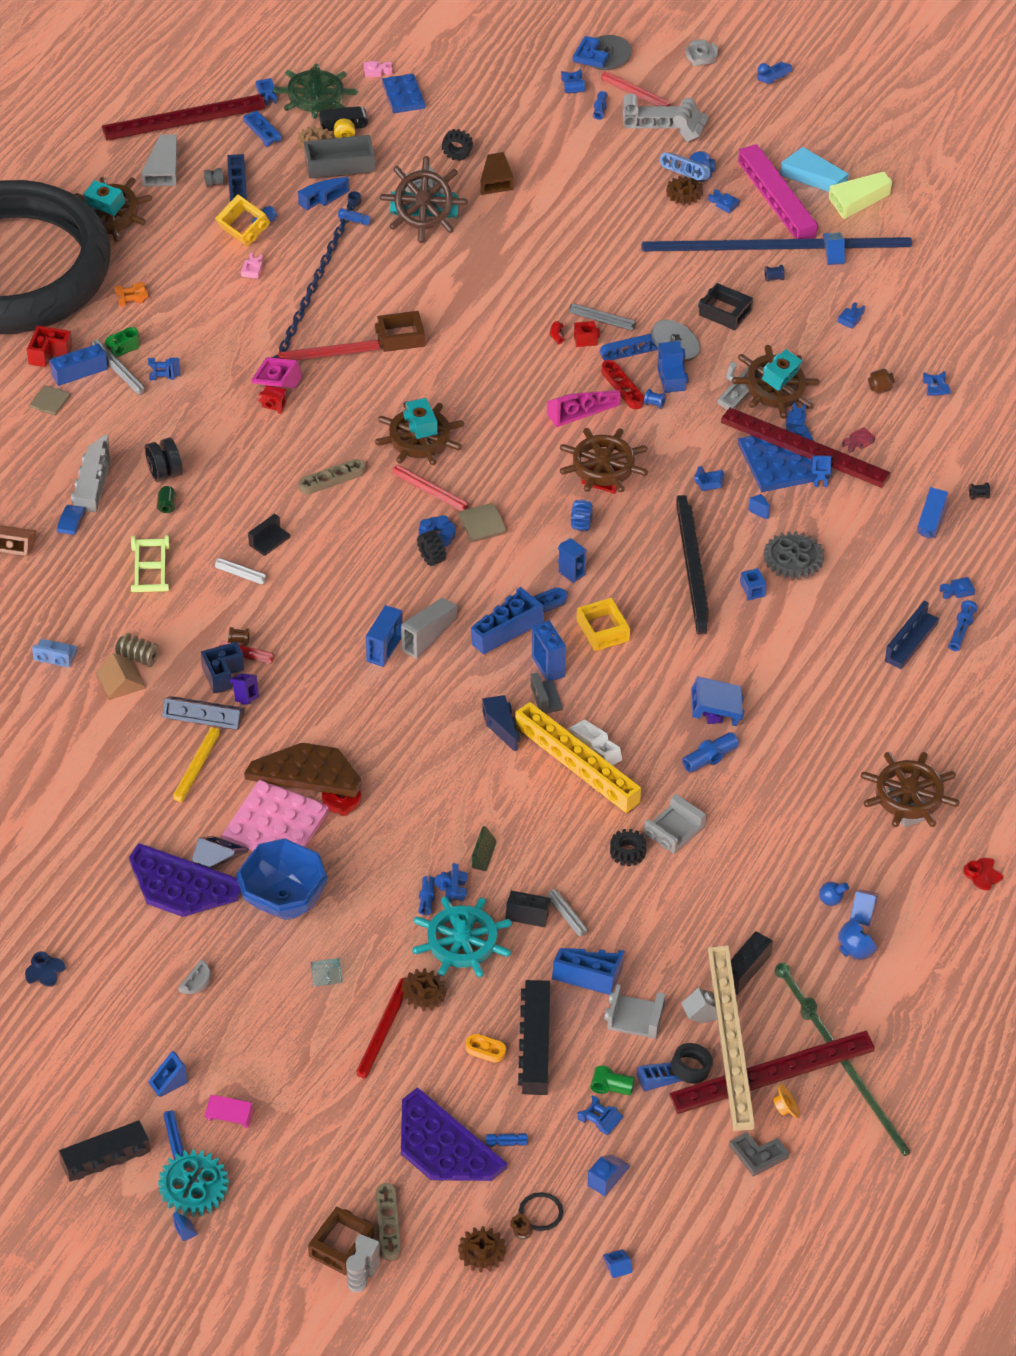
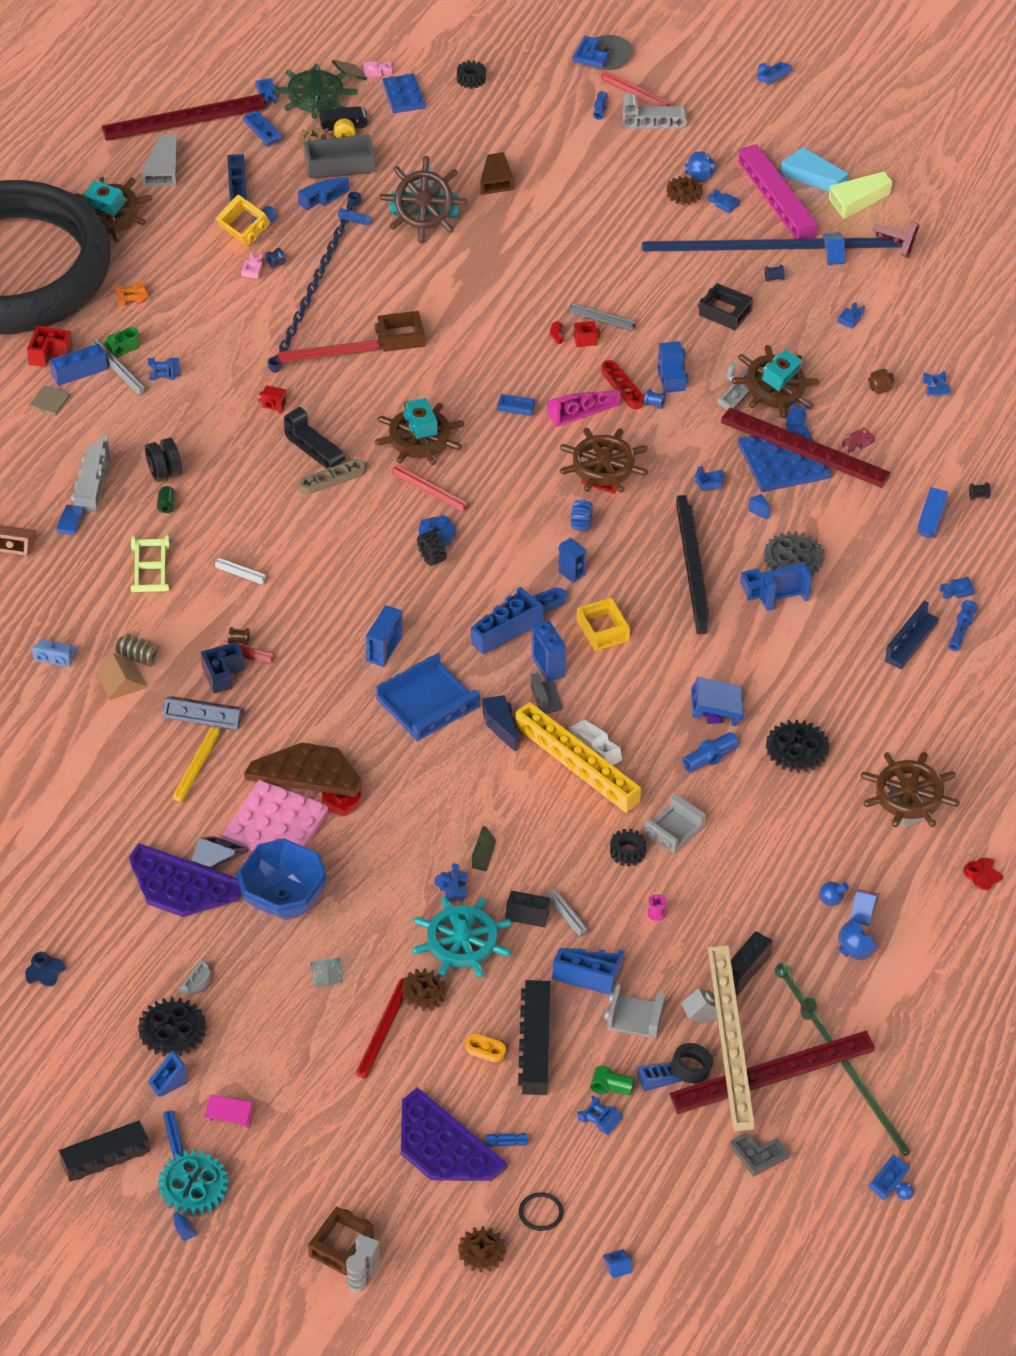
dark grey wheel [204,168,224,187] -> none
dark purple brick [230,673,259,705] -> none
black panel [248,513,290,556] -> none
dark pink slope [251,357,303,388] -> none
dark tan beam [376,1183,401,1261] -> none
light grey slope [401,598,457,659] -> none
blue pin [418,876,435,915] -> none
black tyre [442,129,473,161] -> none
dark tan slope [458,503,506,543] -> none
reddish brown bush [510,1214,533,1239] -> none
blue piece [561,69,585,93] -> none
blue slope [587,1155,630,1196] -> none
blue beam [599,334,659,361] -> none
piece [651,320,700,361] -> none
medium blue beam [660,153,710,180] -> none
light grey legs [673,98,709,142] -> none
light grey plate [685,39,718,66] -> none
light orange piece [773,1084,800,1118] -> none
blue plate [812,455,831,487] -> none
none -> black gear [138,997,206,1057]
none -> dark blue wheel [265,248,286,268]
none -> black beam [284,407,345,469]
none -> piece [332,60,367,80]
none -> blue panel [376,653,480,741]
none -> black tyre [457,60,486,89]
none -> blue plate [497,394,536,416]
none -> dark pink bush [648,894,666,921]
none -> blue panel [760,563,813,611]
none -> black gear [766,719,829,773]
none -> blue plate [868,1154,914,1200]
none -> bracket [872,221,920,258]

